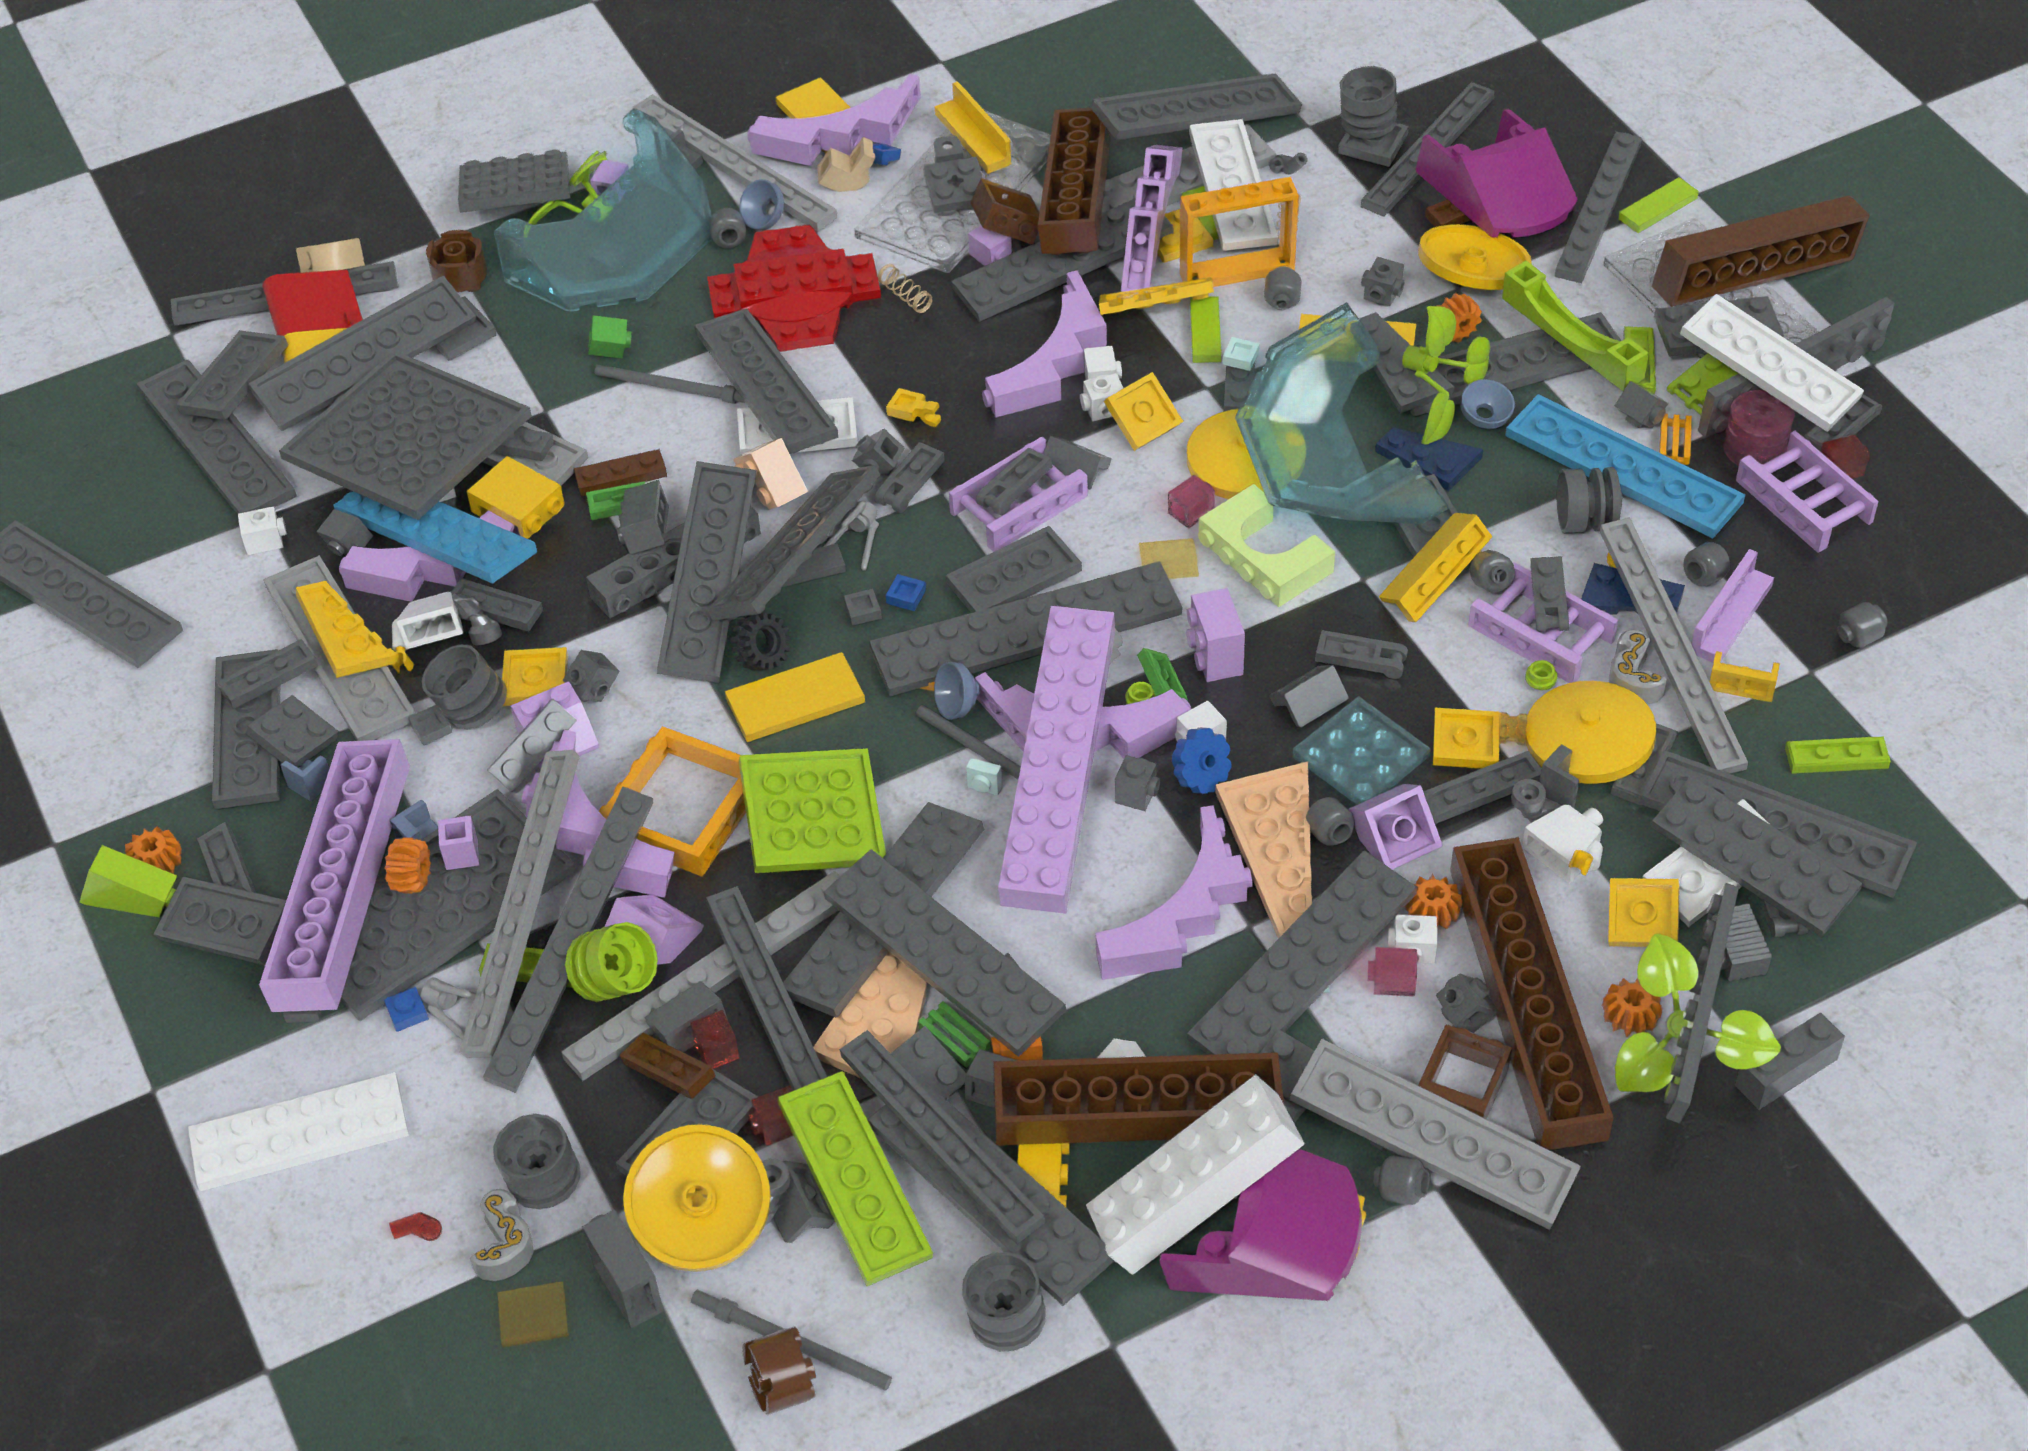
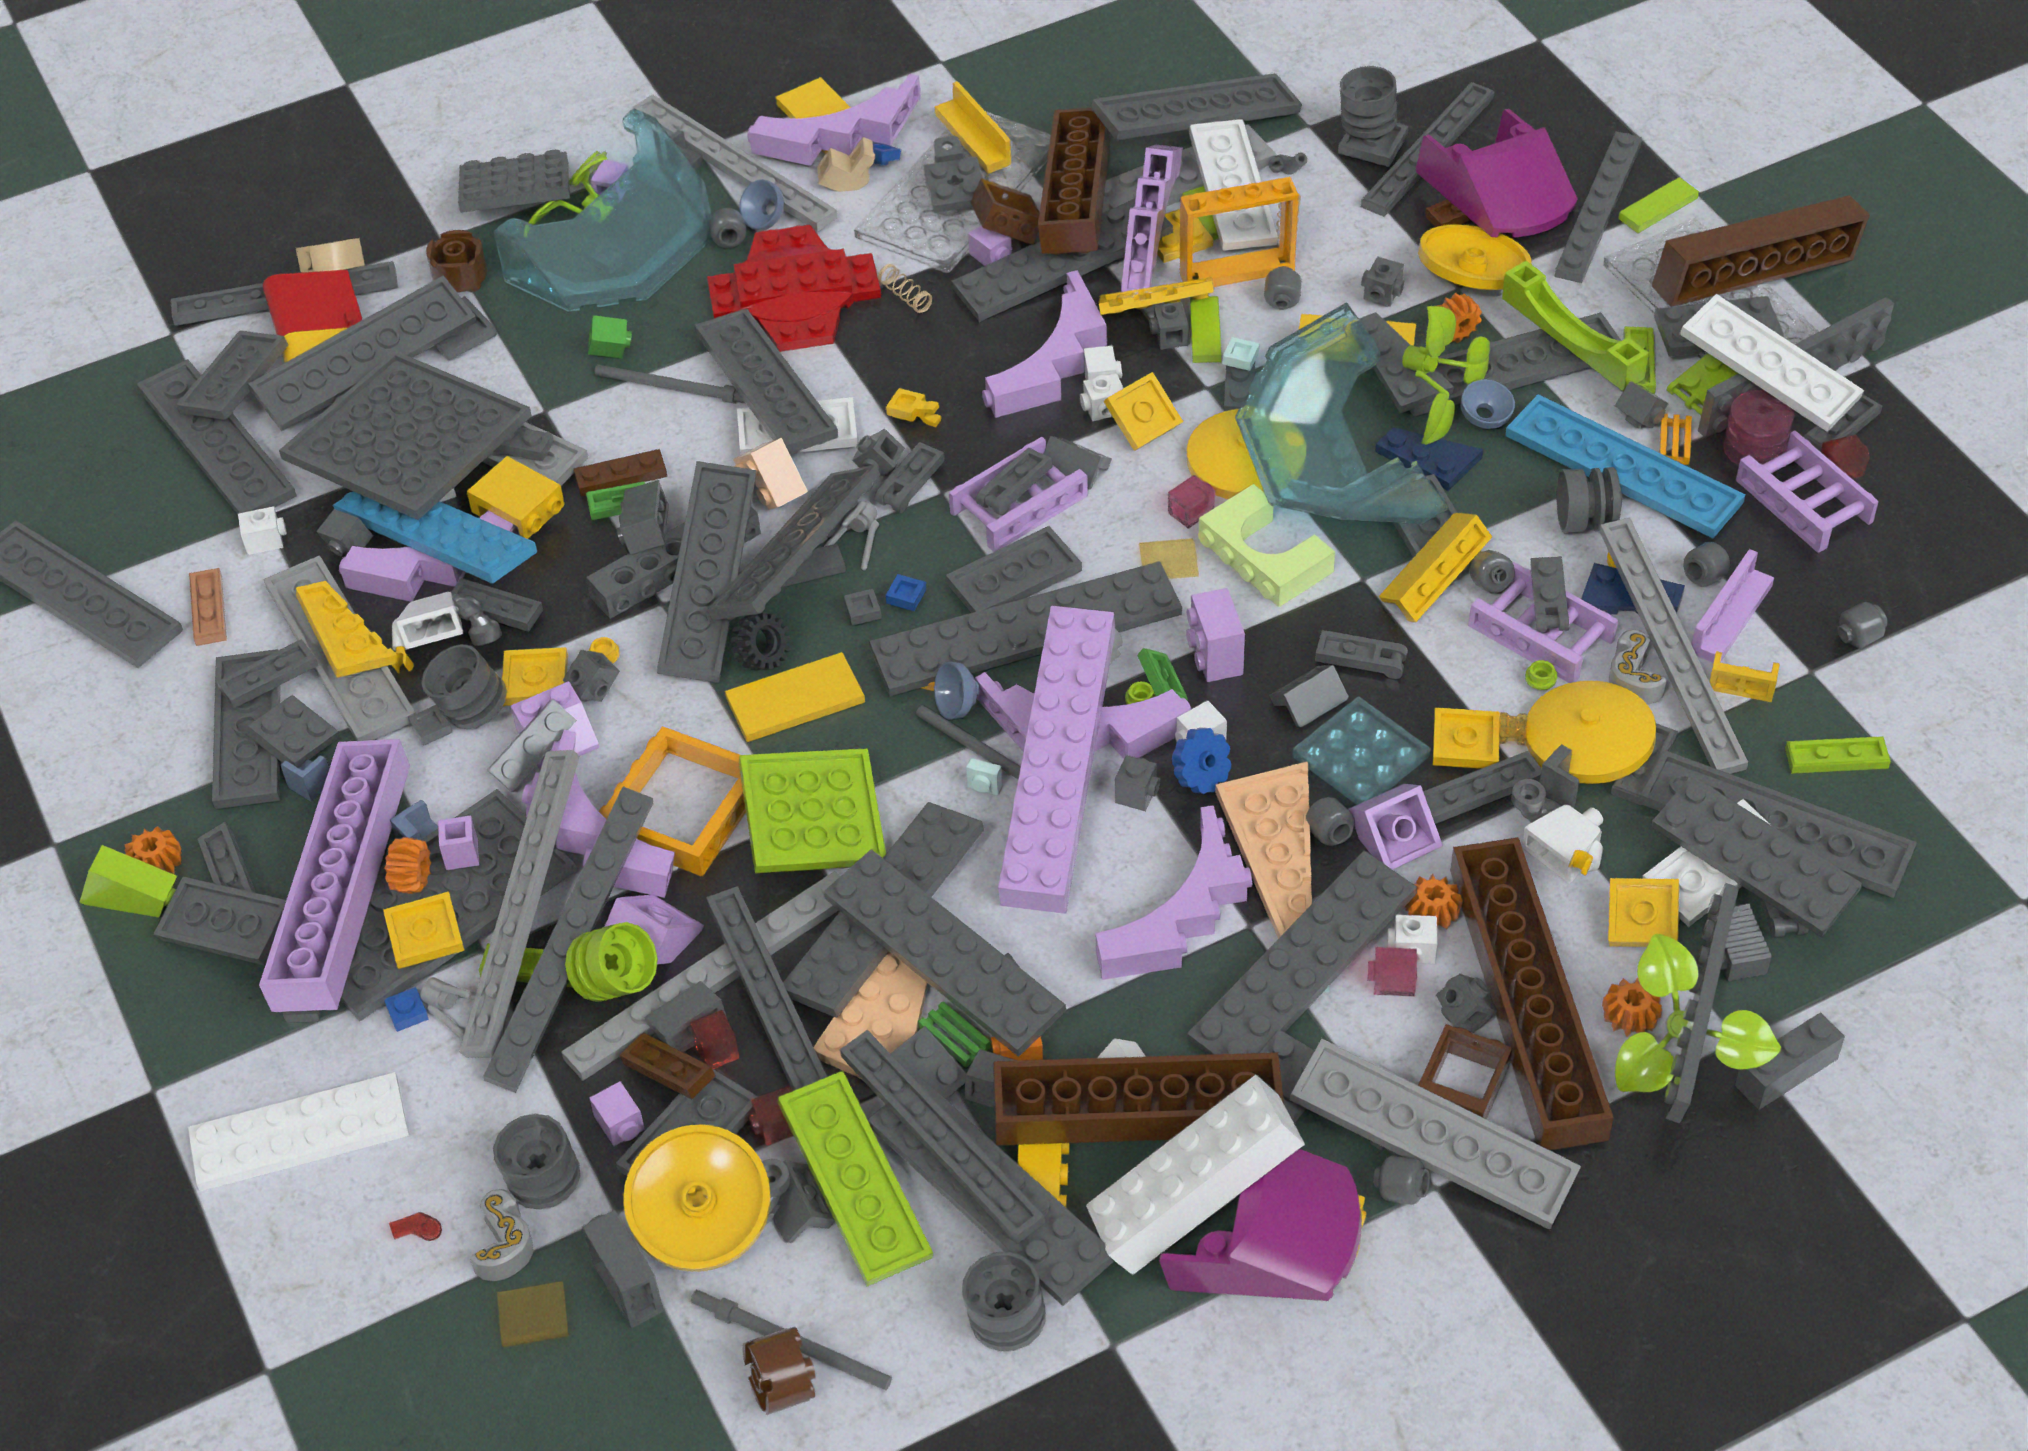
none -> nougat tile [189,568,227,646]
none -> yellow plate [383,892,465,969]
none -> yellow plate [589,637,620,664]
none -> lavender brick [589,1082,645,1146]
none -> dark grey brick [1149,302,1188,350]

